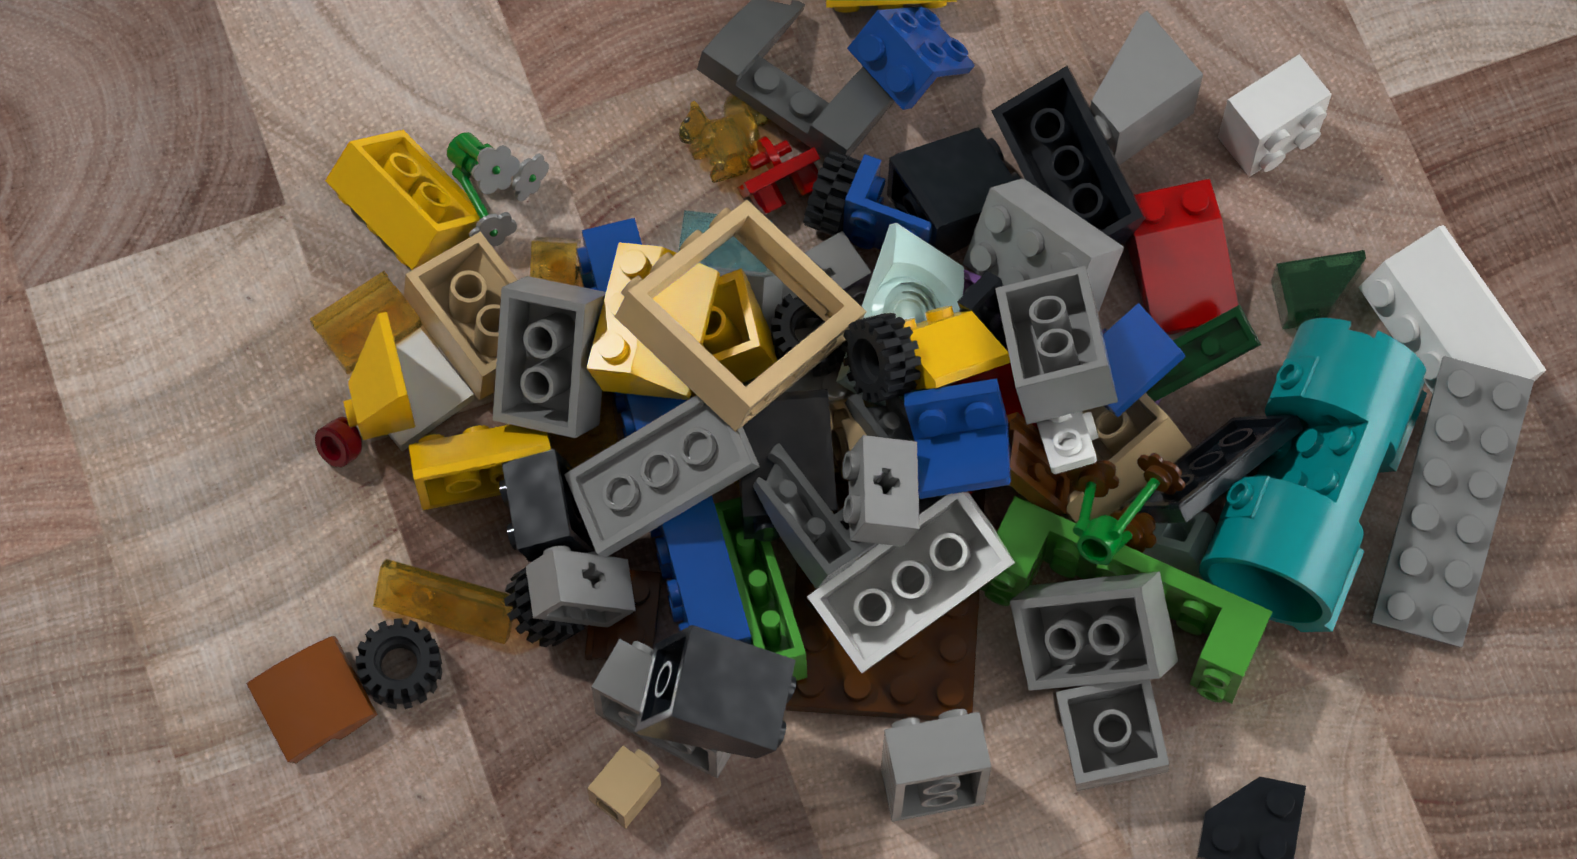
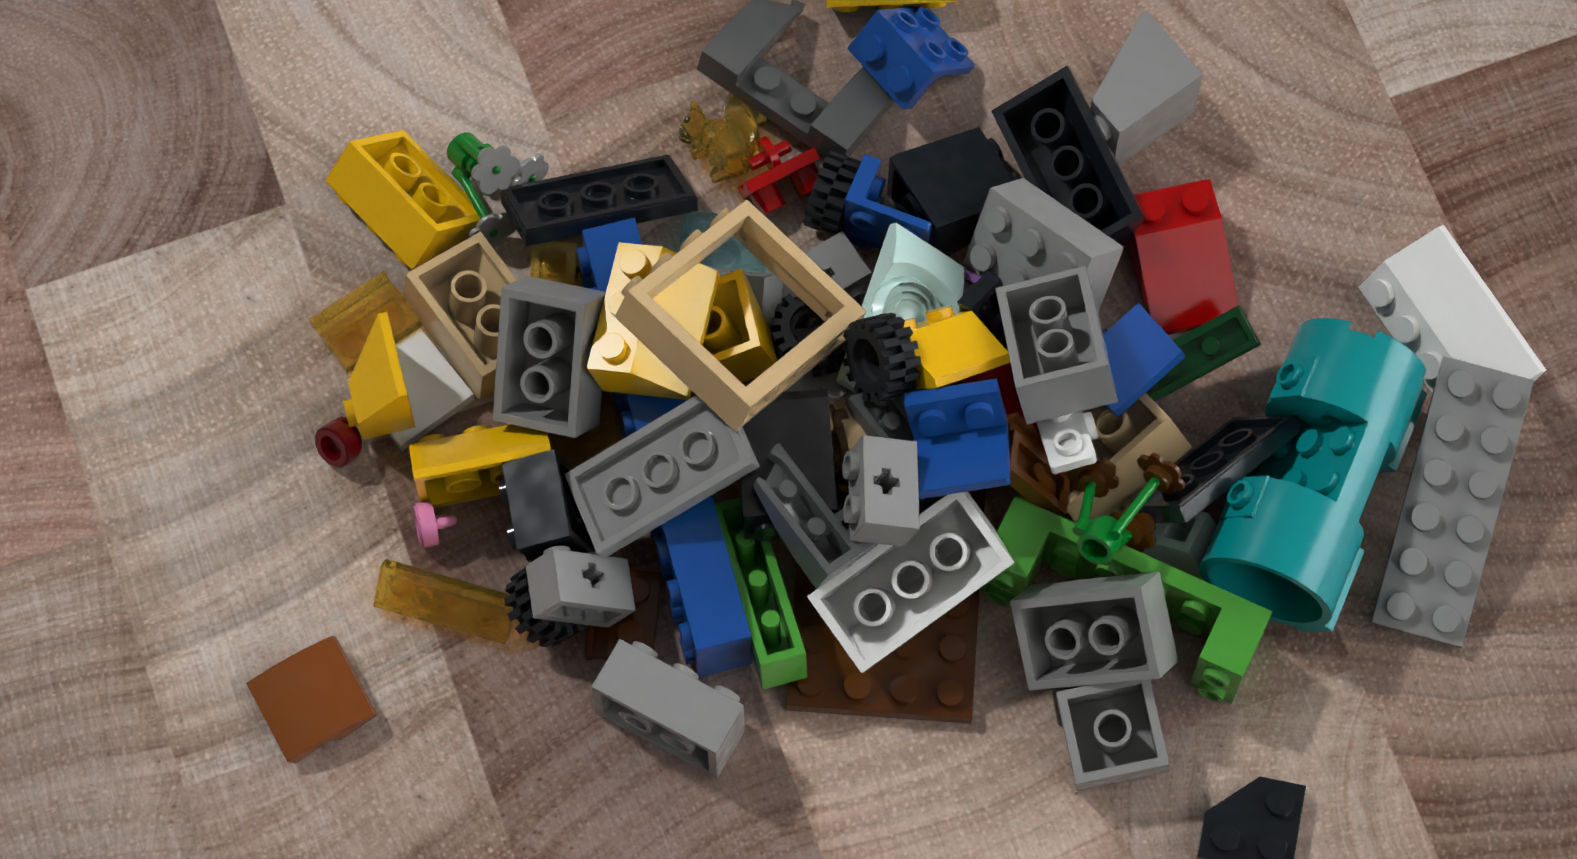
black tyre [356,618,442,709] -> none
tan brick [587,745,661,829] -> none
black slope [635,625,796,759] -> none
light grey brick [881,709,991,822] -> none
white brick [1218,54,1332,177] -> none
clear green slope [1271,250,1366,330] -> none
none -> bright pink tile [413,500,458,548]
none -> black tile [500,154,698,247]

